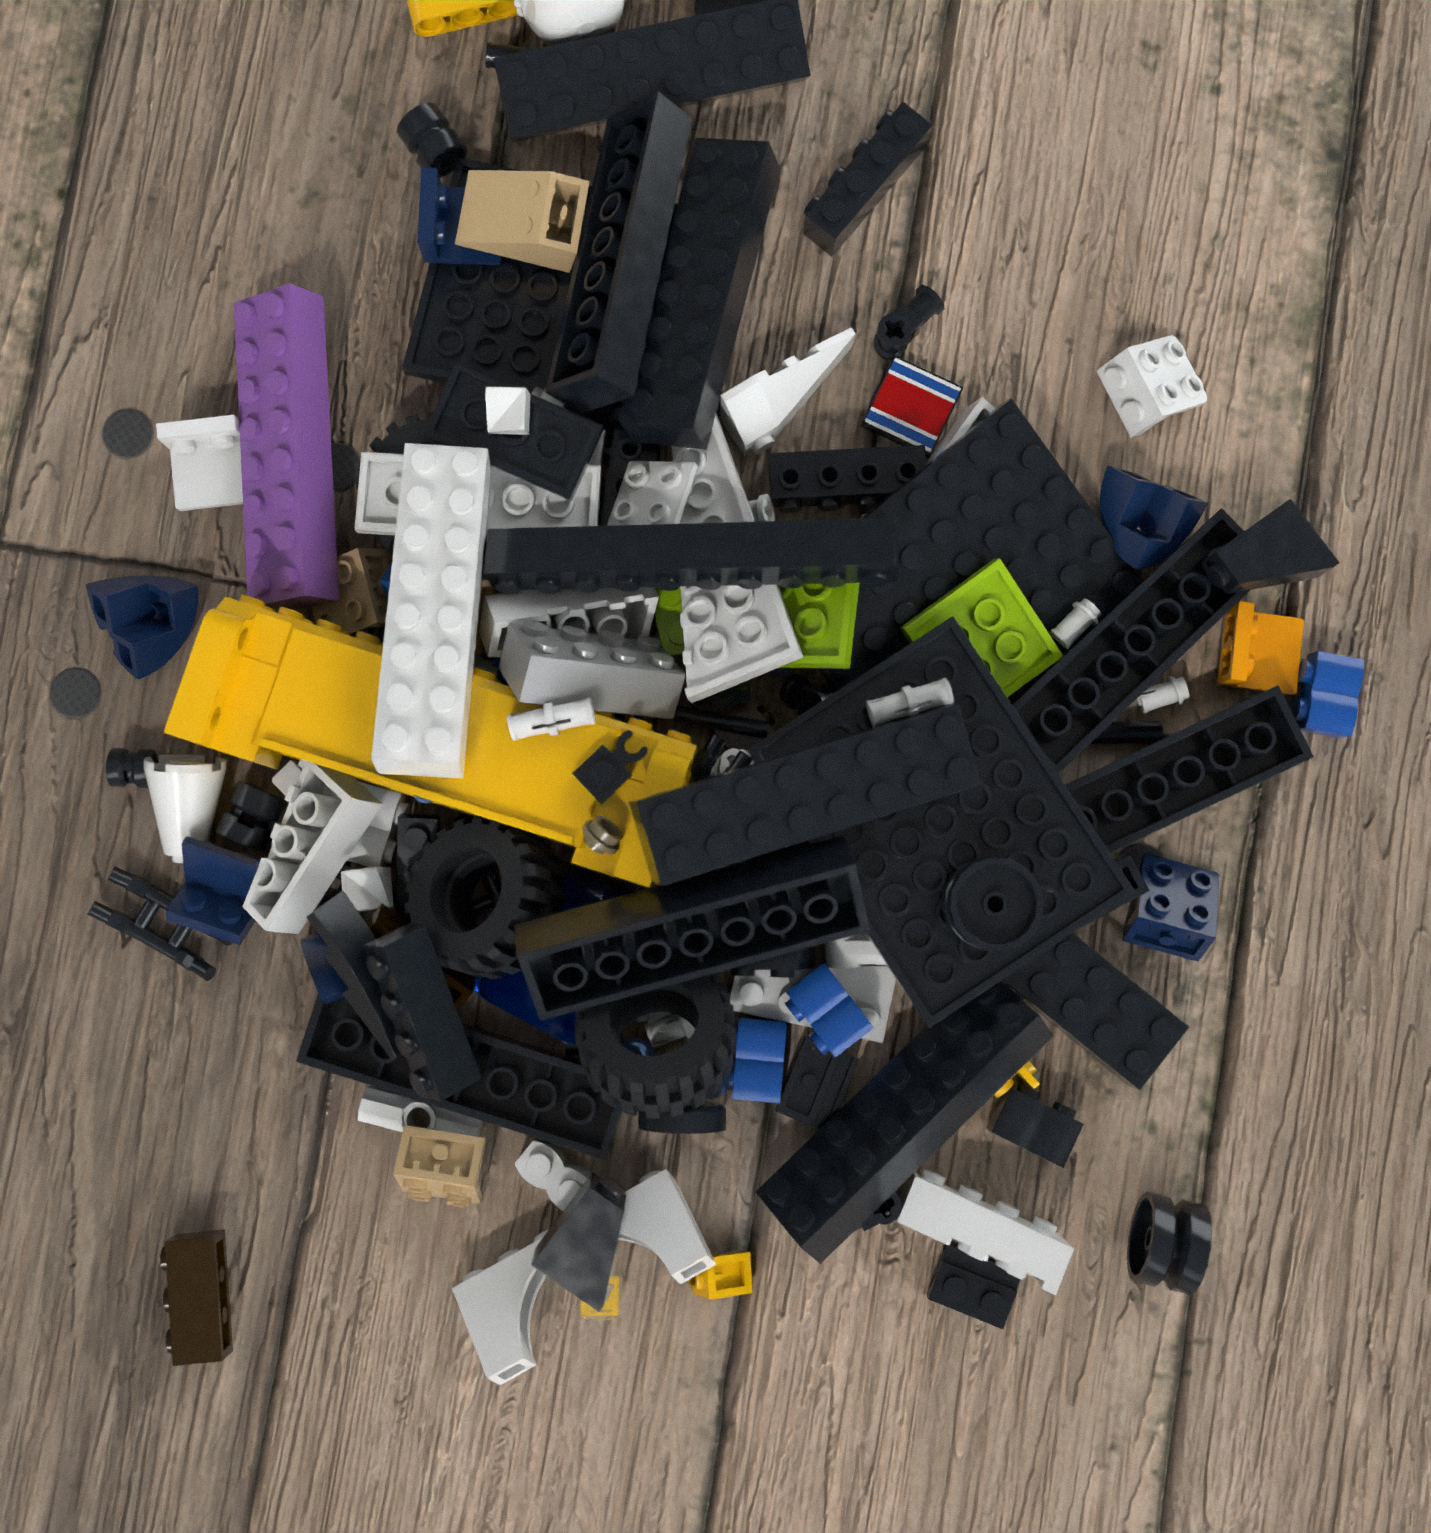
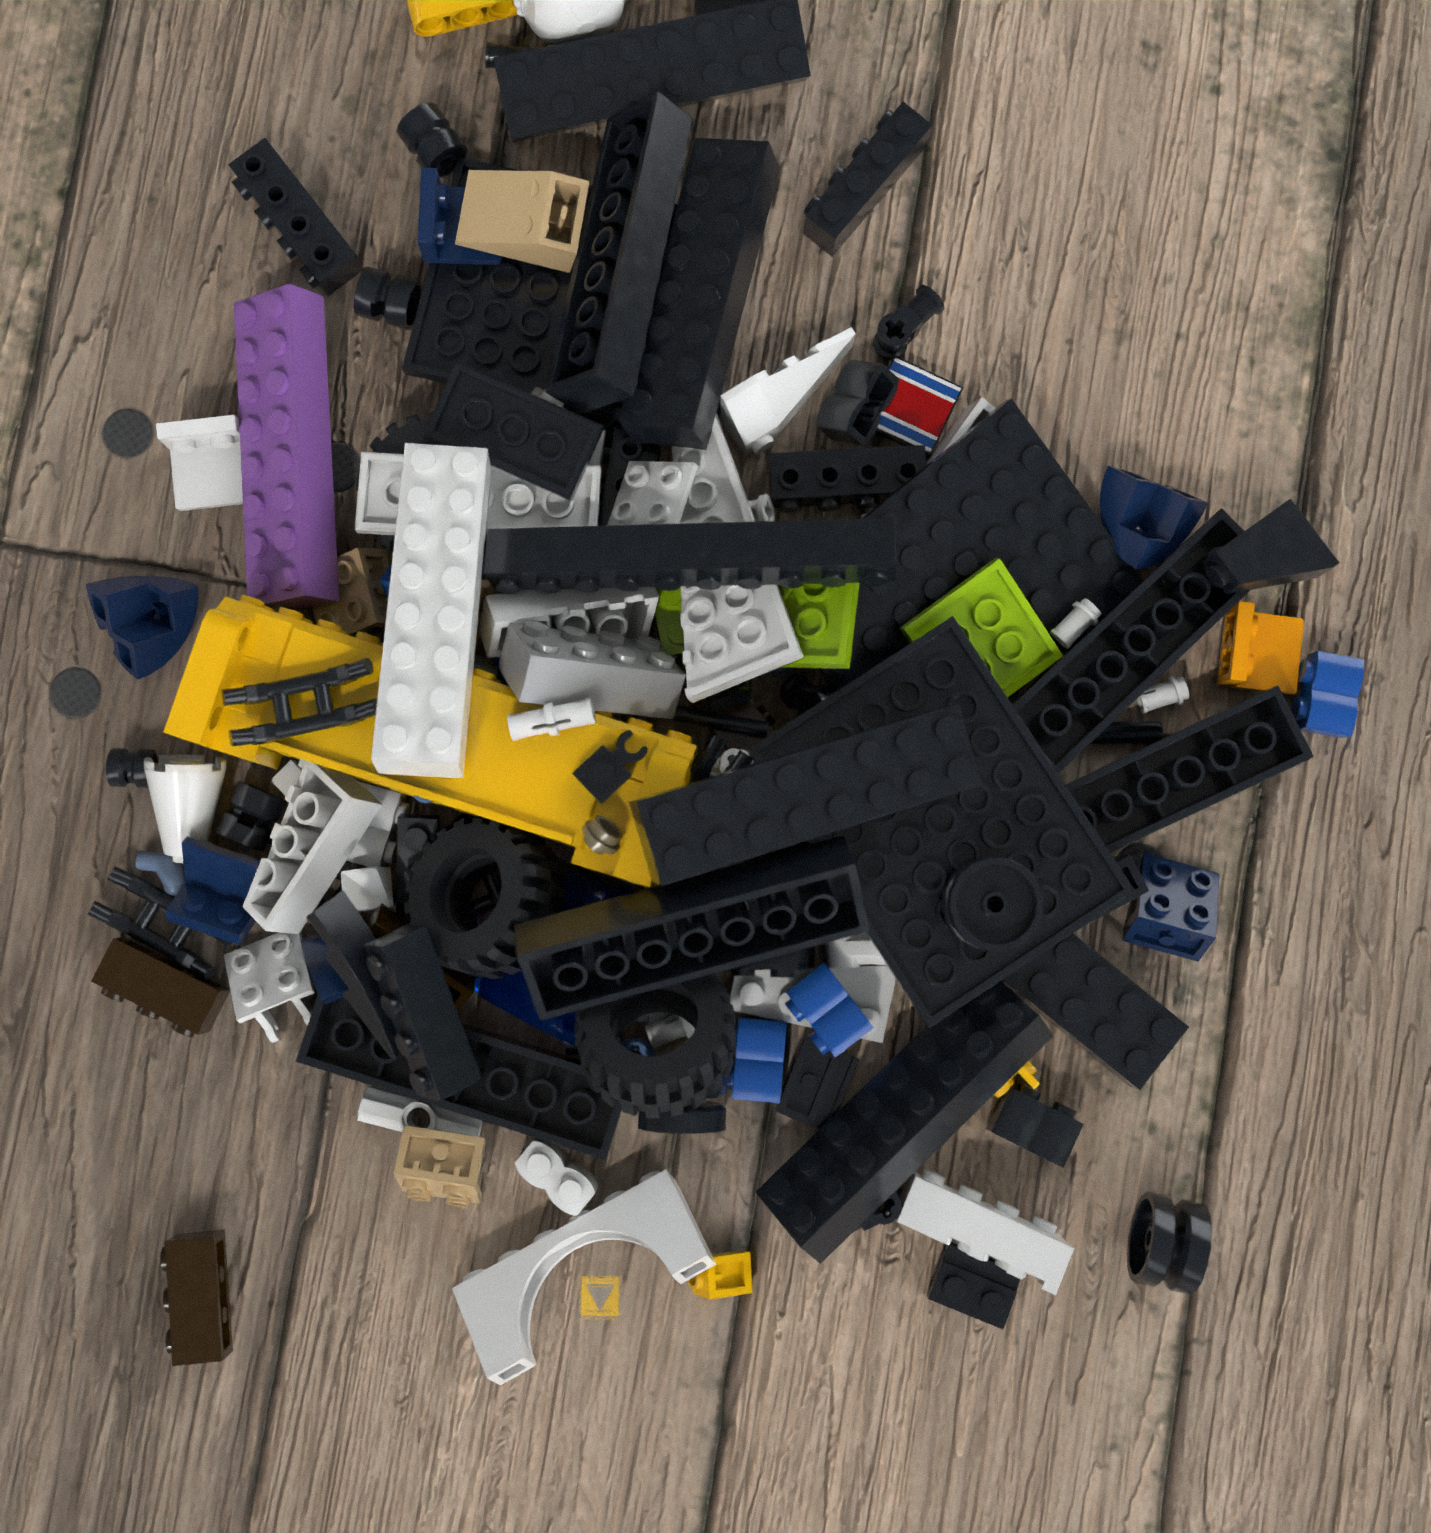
white slope [485,387,530,435] -> none
black slope [531,1172,626,1312] -> none
white pin [866,678,954,727] -> none
white bracket [1097,335,1207,438] -> none
none -> dark brown brick [91,938,231,1037]
none -> sand blue arm [136,850,186,896]
none -> black piece [221,658,378,747]
none -> white plate [224,931,315,1043]
none -> black brick [228,138,364,296]
none -> black wheel [353,267,422,330]
none -> black brick [816,360,899,446]

